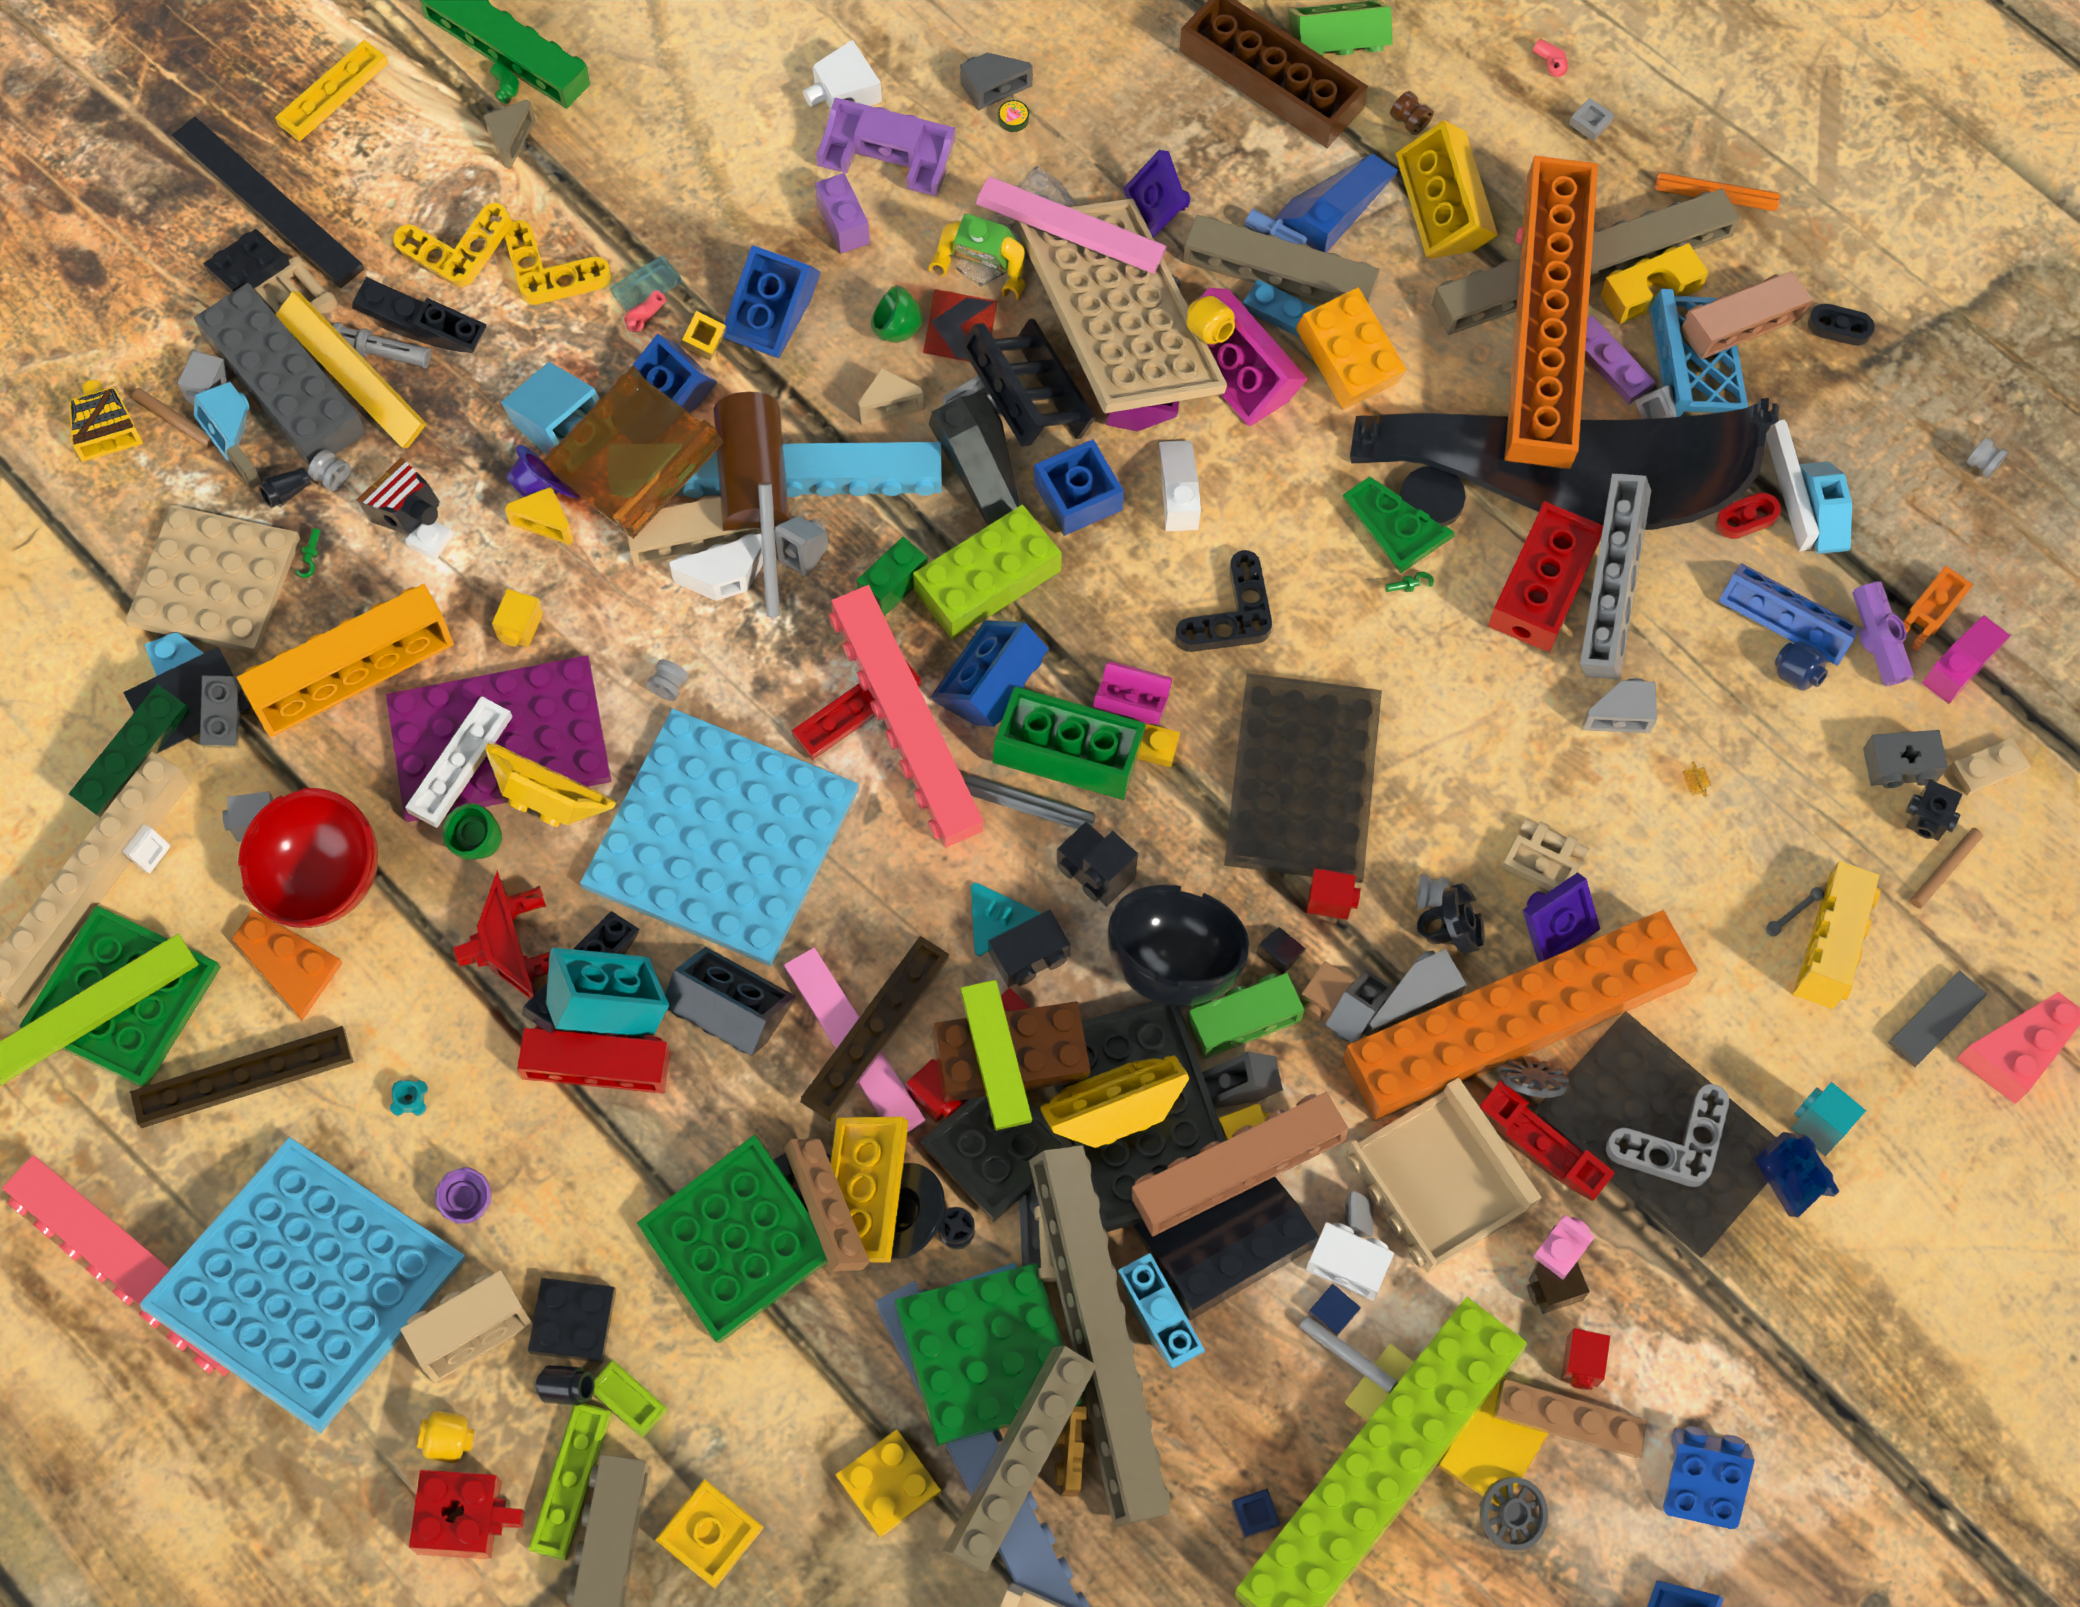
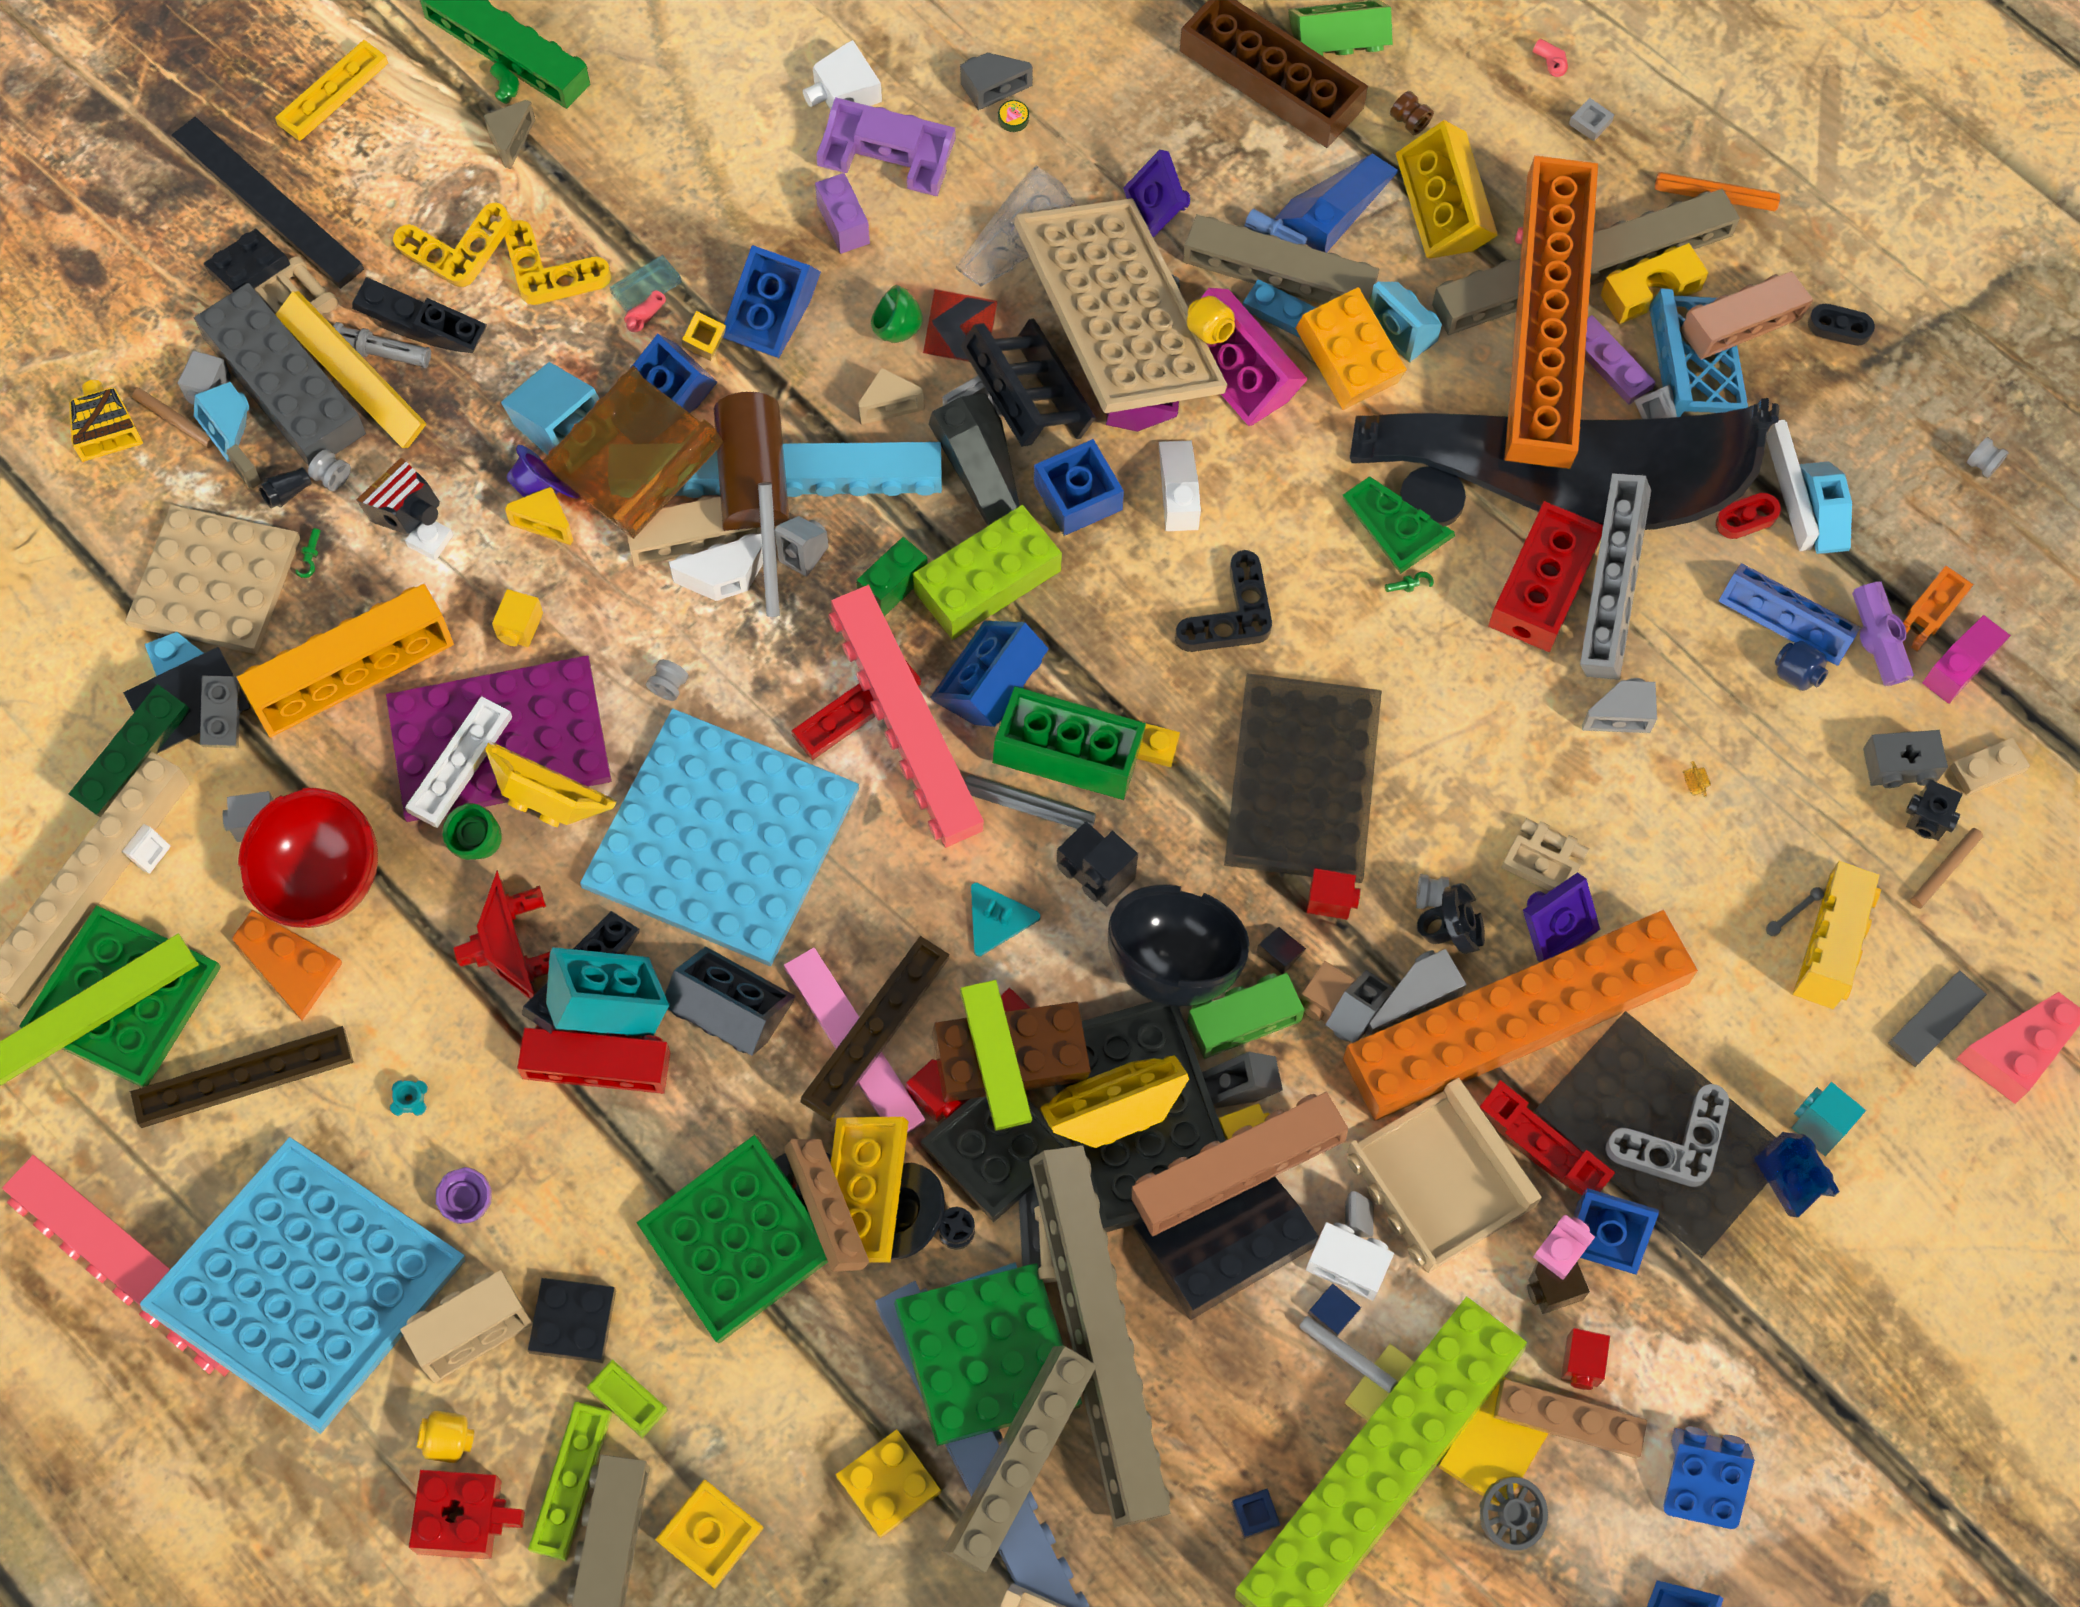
black brick [535,1365,595,1406] -> none
torso [928,213,1026,300] -> none
bright pink tile [976,176,1167,274] -> none
black brick [988,909,1071,988] -> none
pearl gold wing [1055,1406,1086,1497] -> none
dark pink bracket [1093,661,1172,725] -> none
medium azure slope [1118,1253,1205,1369] -> none
dark grey wheel [1500,1057,1569,1098] -> none
none -> medium azure slope [1369,281,1442,363]
none -> blue slope [1574,1188,1659,1275]

